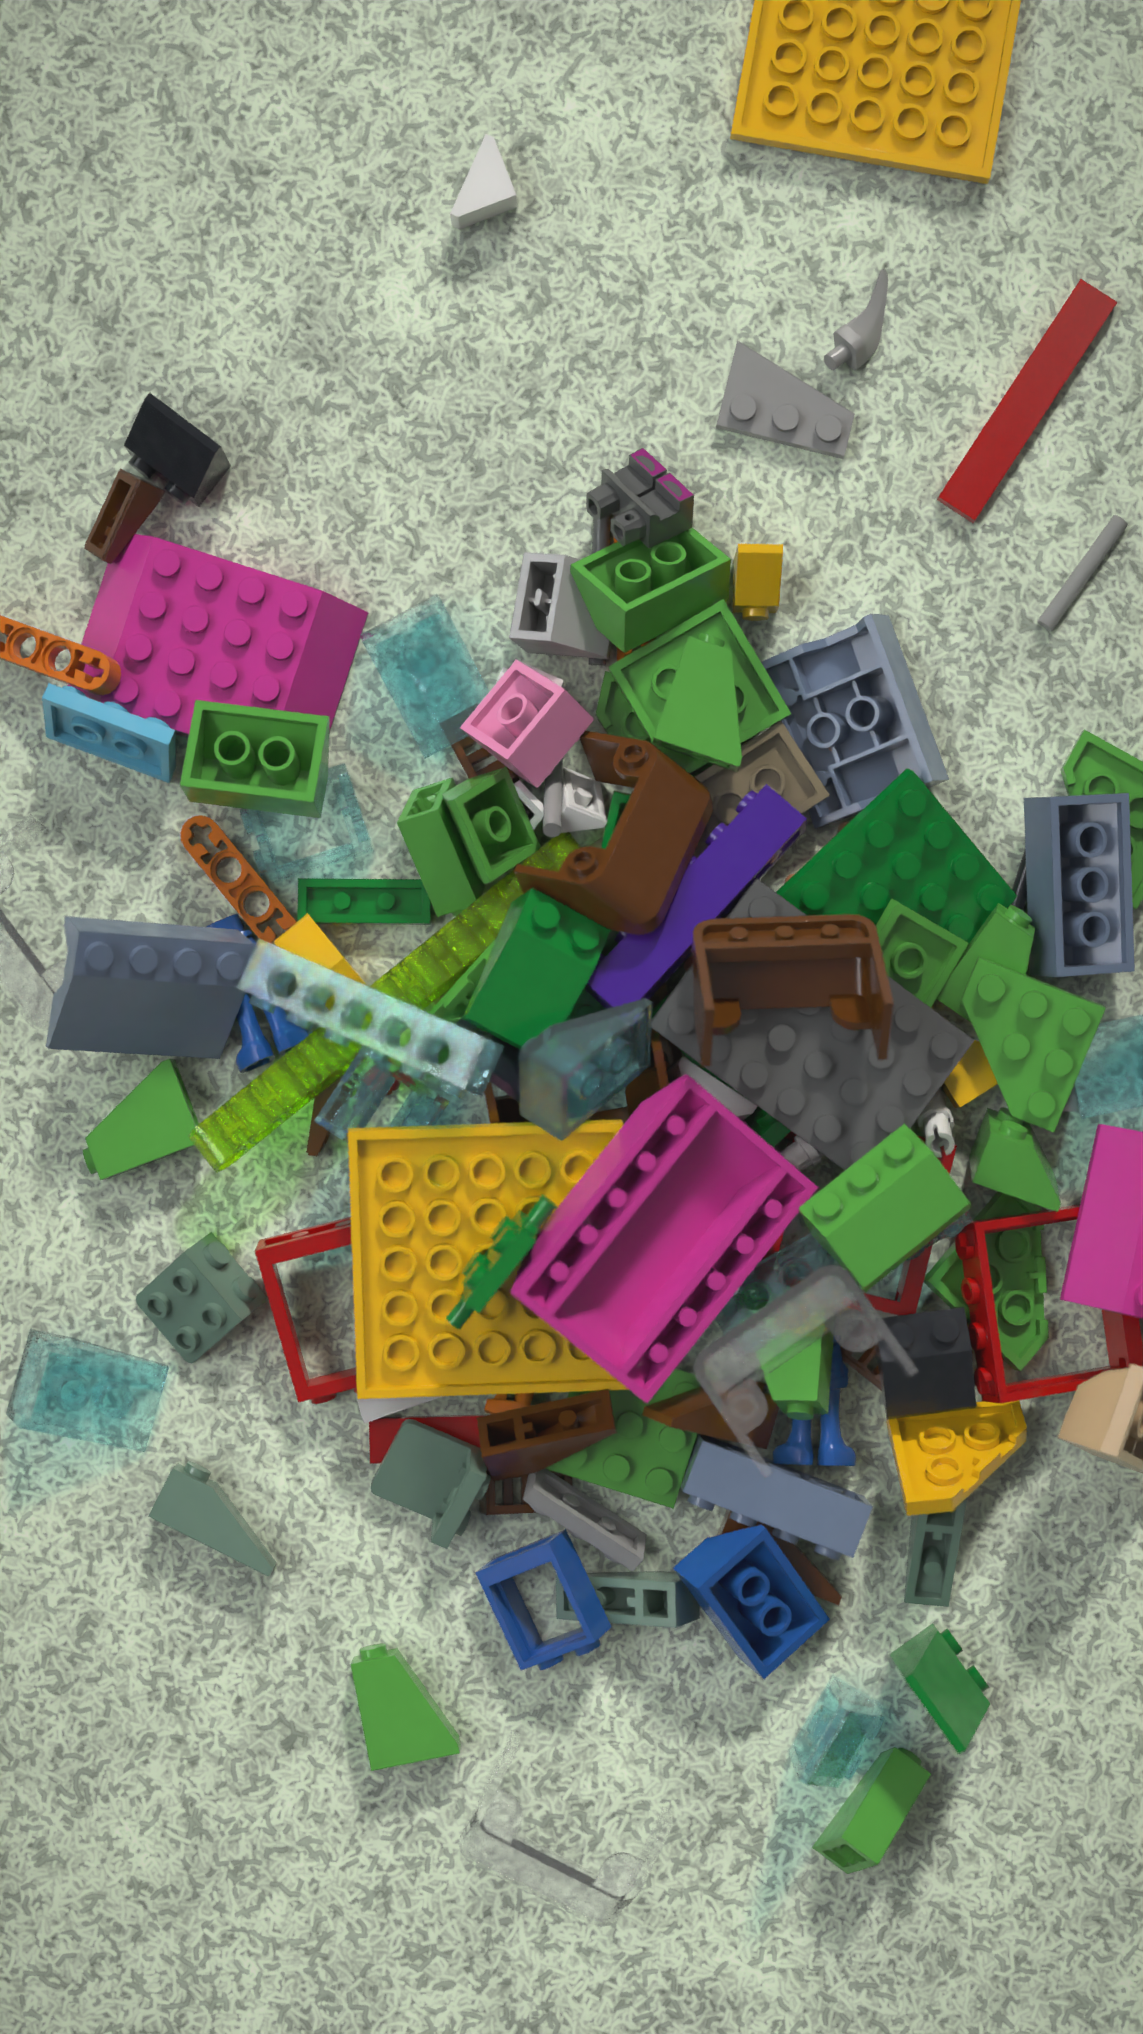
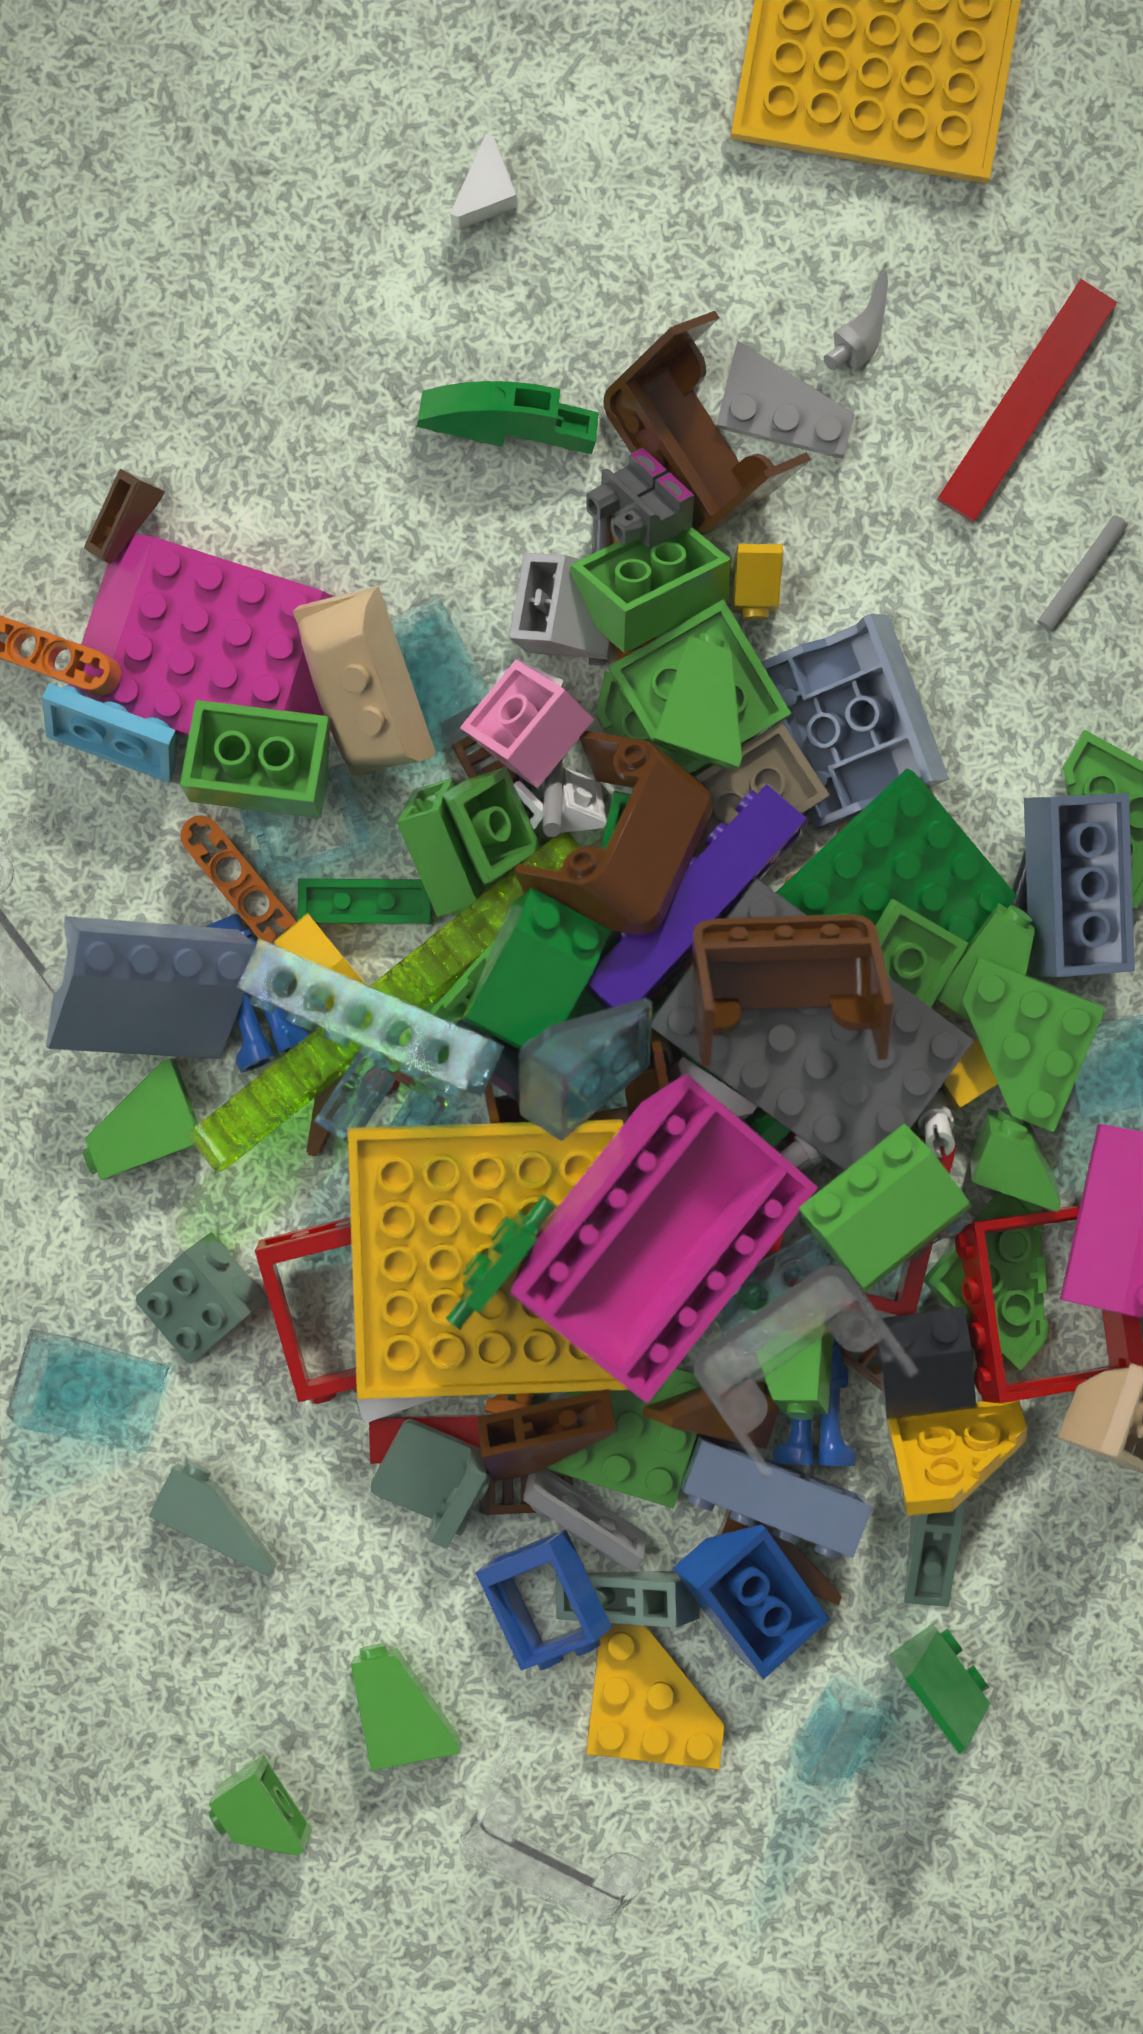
black slope [124,392,231,507] -> none
bright green slope [812,1747,931,1874] -> none
none -> bright green slope [208,1755,312,1856]
none -> tan windscreen [293,586,436,776]
none -> green slope [416,381,599,455]
none -> yellow plate [586,1623,724,1770]
none -> reddish brown windscreen [603,311,811,536]

